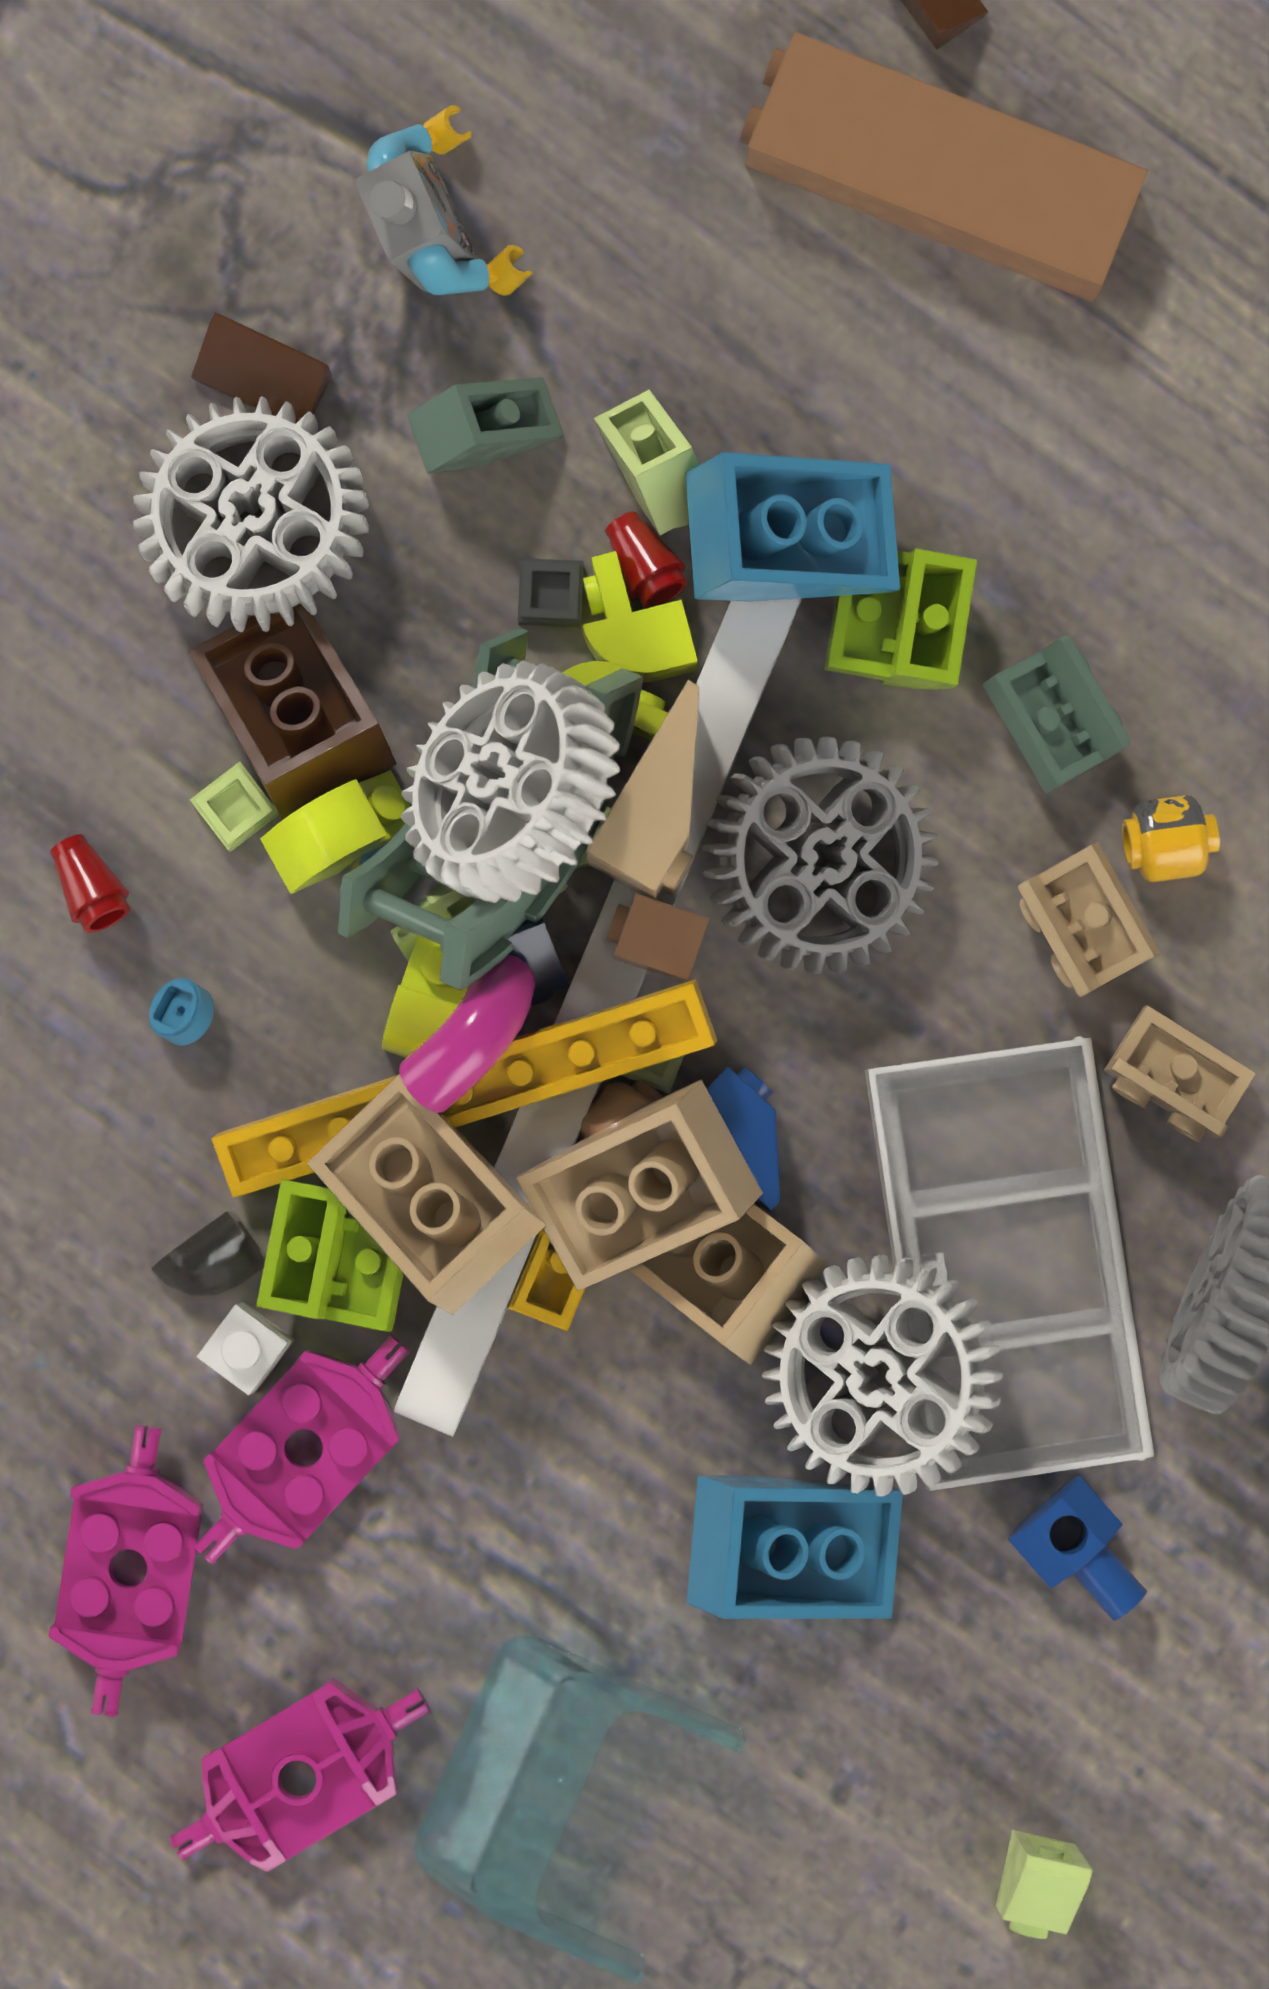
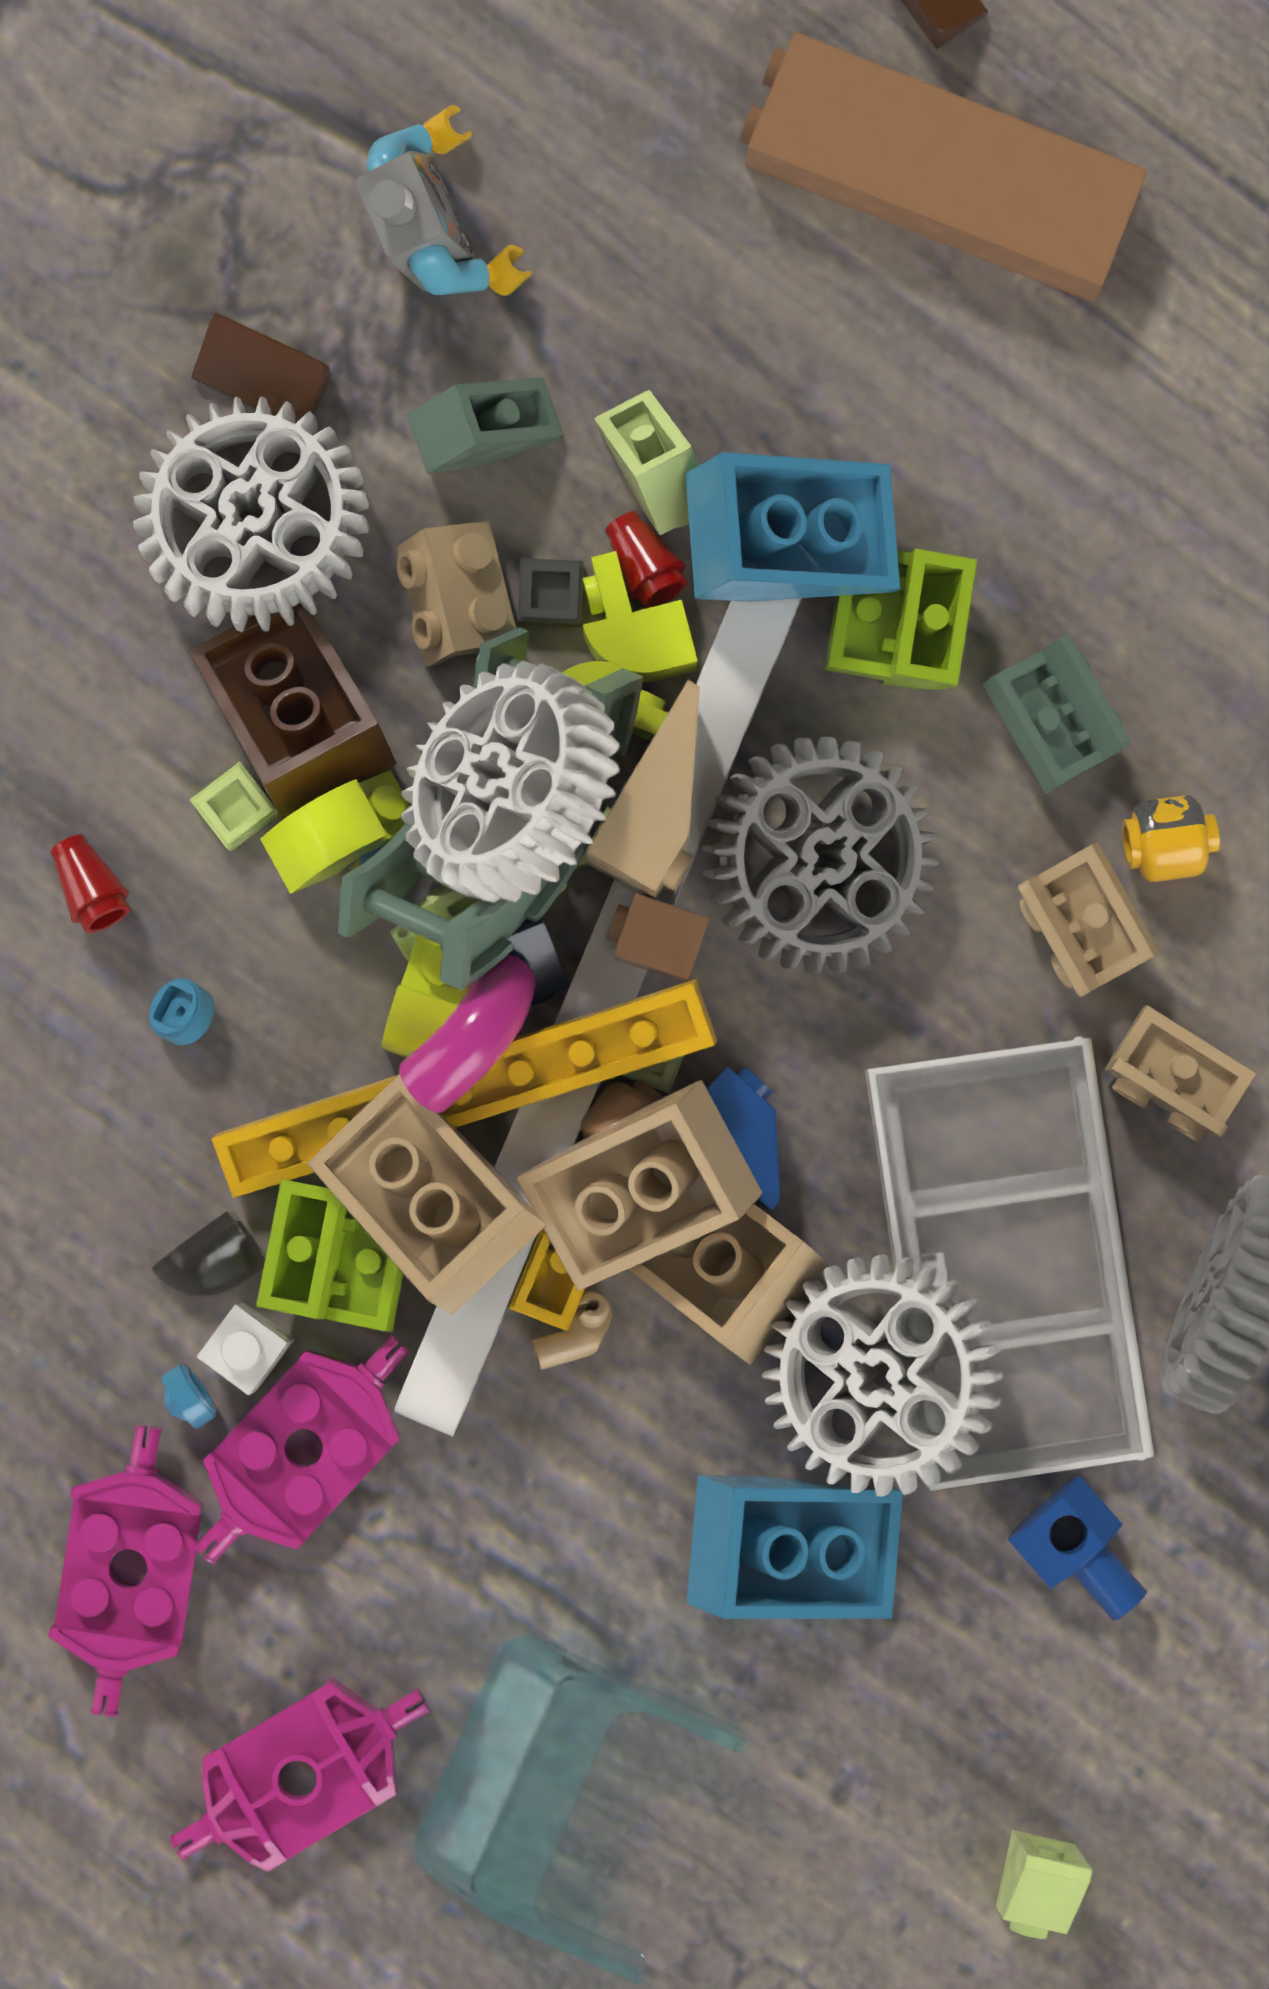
none -> dark azure tile [161,1363,217,1429]
none -> tan bracket [397,521,516,667]
none -> tan arm [531,1291,613,1371]

